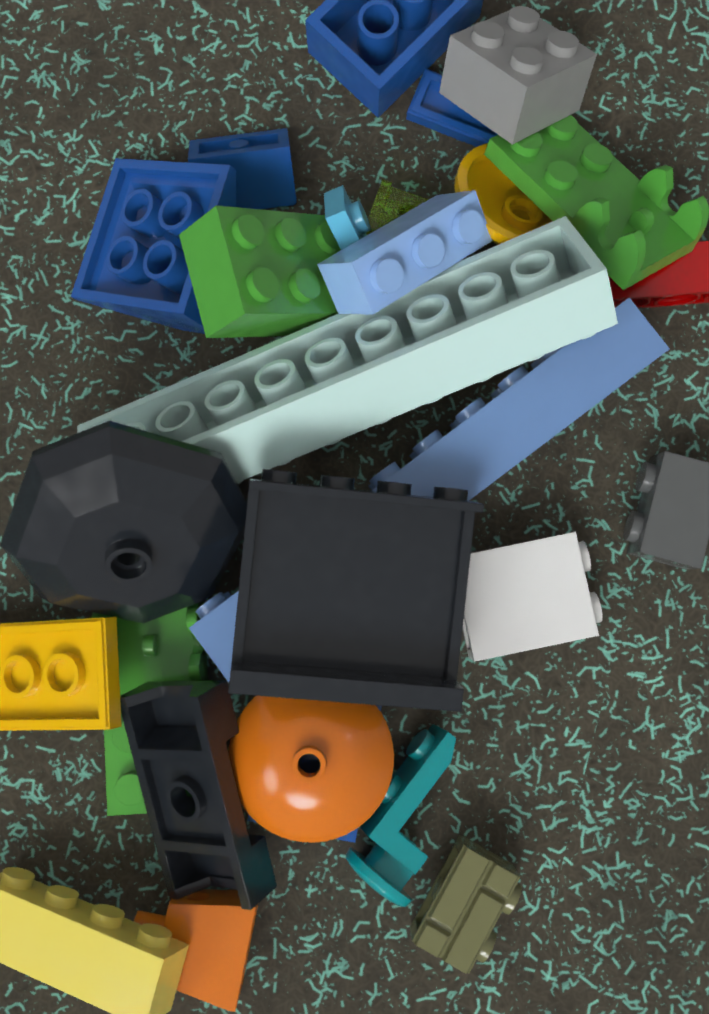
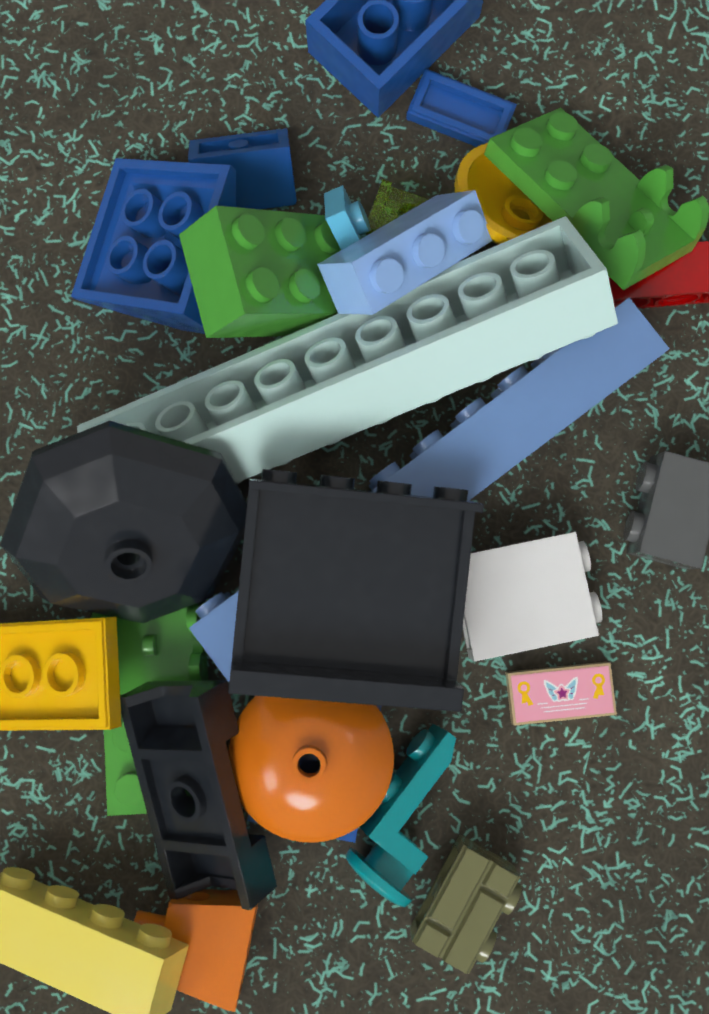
light grey brick [439,6,597,145] -> none
none -> bright pink tile [505,661,617,725]

